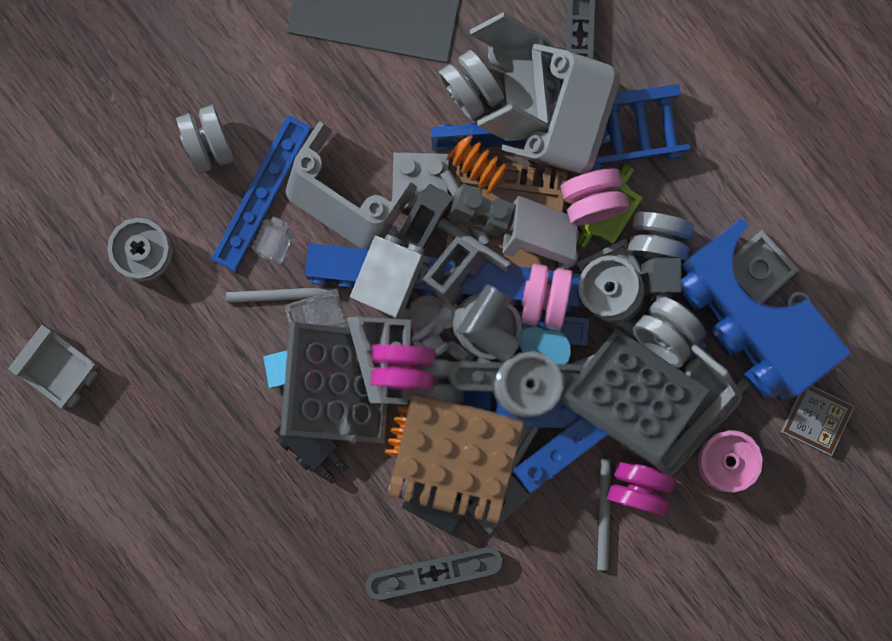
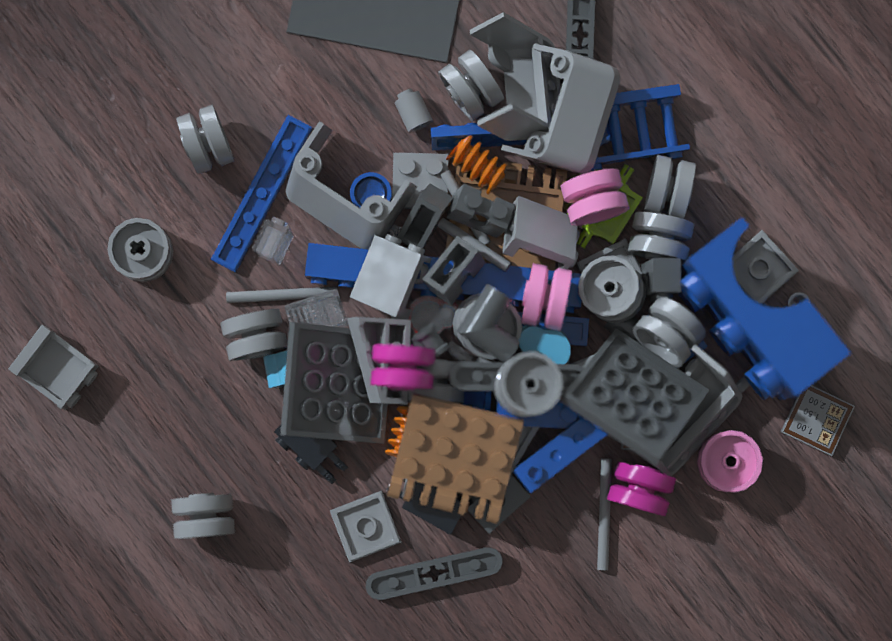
none -> light grey wheel [171,493,235,539]
none -> light grey wheel [220,309,288,361]
none -> light grey tile [330,491,401,563]
none -> blue piece [350,172,392,208]
none -> light grey brick [394,89,433,133]
none -> light grey wheel [644,155,696,219]

